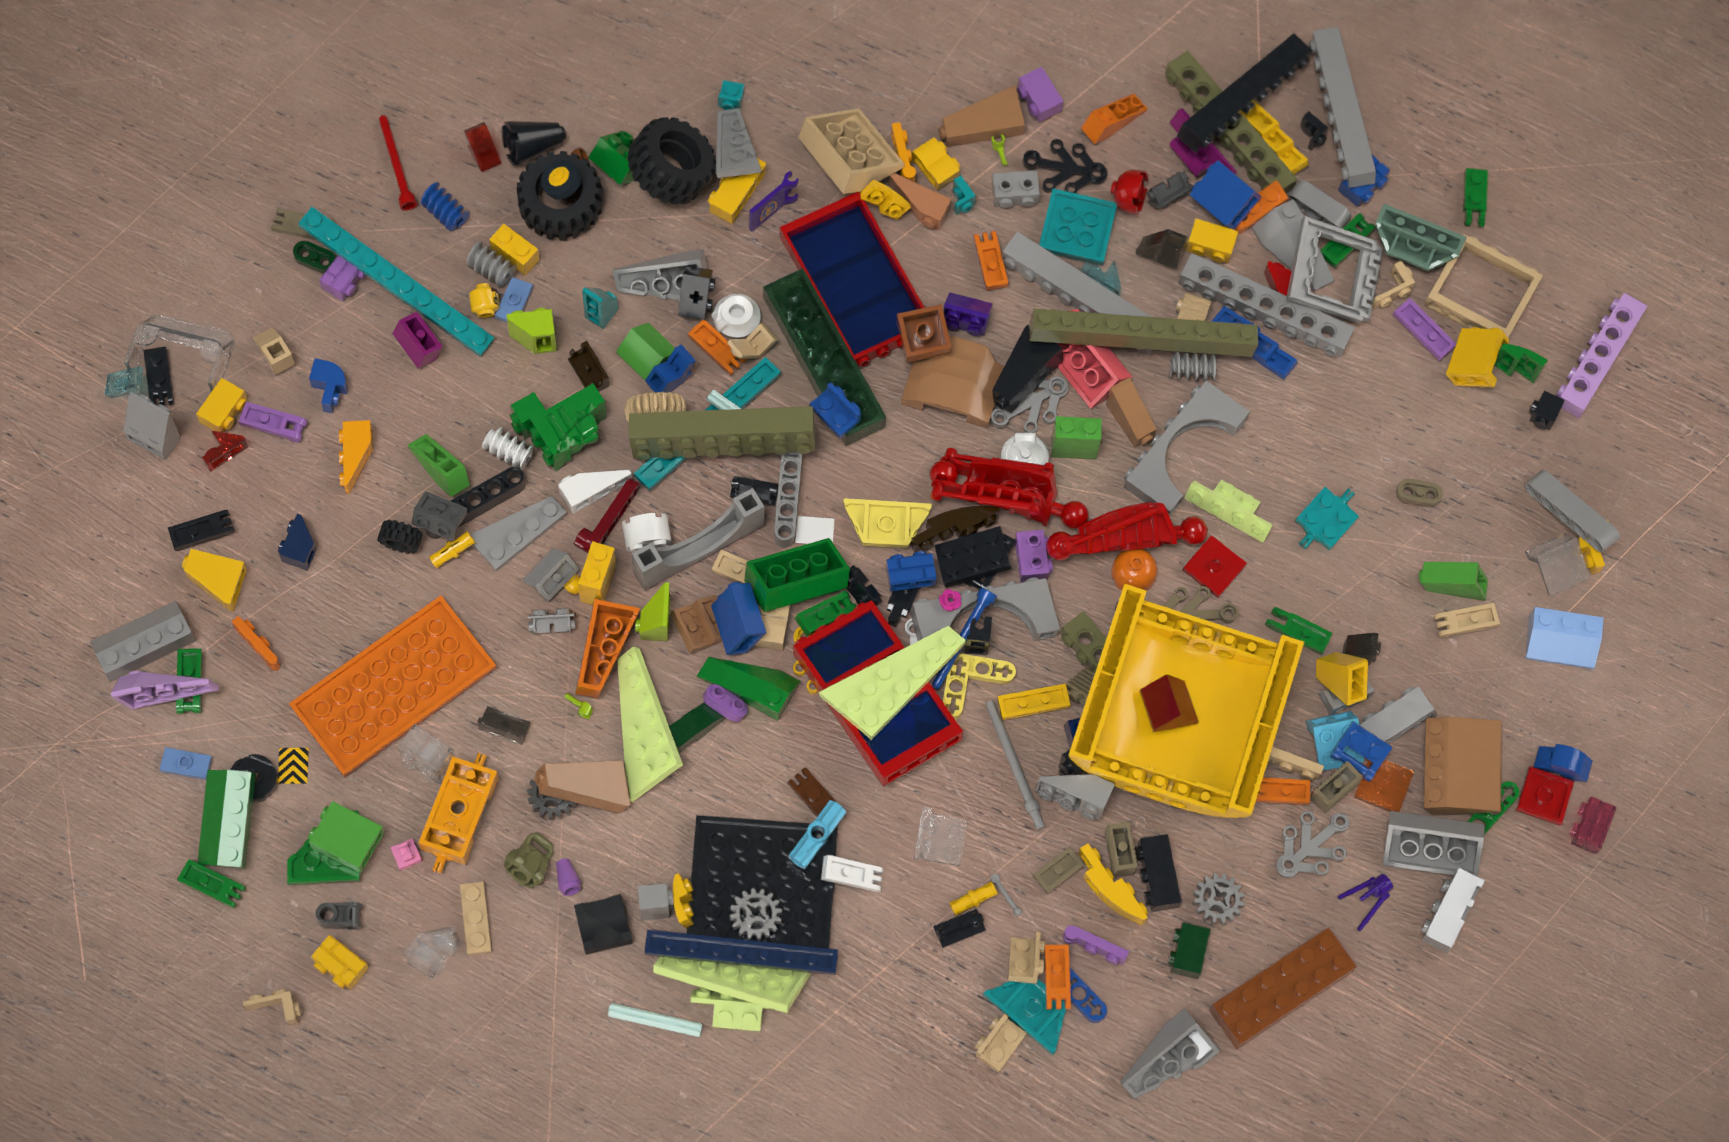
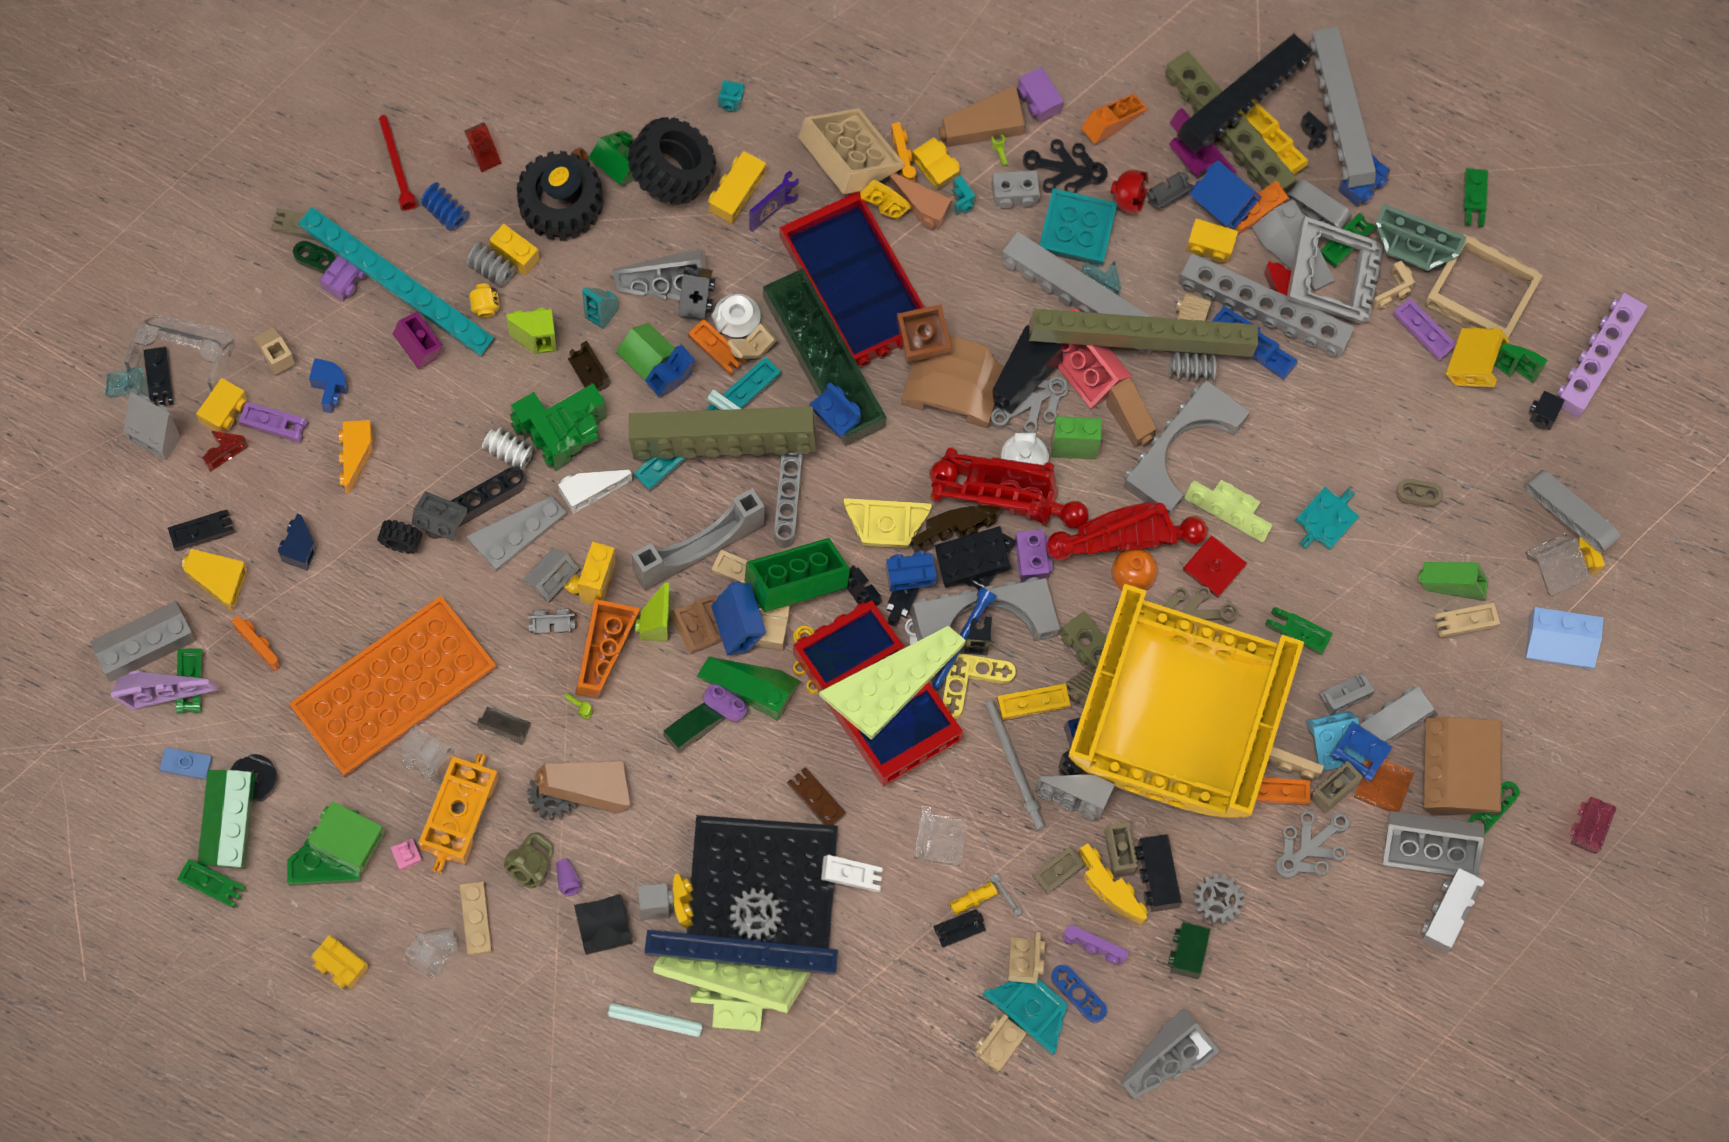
tan bracket [243,989,301,1026] -> none
sticker [278,748,309,784] -> none
dark grey piece [316,902,363,930] -> none
bright green slope [408,434,470,497] -> none
yellow pin [429,531,476,568] -> none
medium blue plate [495,277,533,322] -> none
black cone [502,121,566,166] -> none
dark red beam [574,478,641,553] -> none
yellowish green wing [617,646,683,802] -> none
white brick [622,513,672,553] -> none
tan gear [624,392,686,423] -> none
light grey wing [716,108,761,178] -> none
black hinge [730,476,779,506] -> none
medium azure piece [788,800,847,869] -> none
white sticker [795,516,834,544] -> none
green plate [795,591,857,637] -> none
dark pink plate [939,589,962,611] -> none
dark purple slope [943,292,993,336] -> none
orange hinge [973,231,1008,291] -> none
orange hinge [1044,945,1071,1009] -> none
clear smoke slope [1135,229,1188,269] -> none
dark red slope [1140,674,1199,732] -> none
dark orange brick [1209,927,1357,1050] -> none
yellow slope [1316,652,1368,706] -> none
dark purple plant [1338,874,1393,931] -> none
clear smoke slope [1342,633,1381,668] -> none
red plate [1516,766,1575,826] -> none
blue brick [1534,744,1593,782] -> none

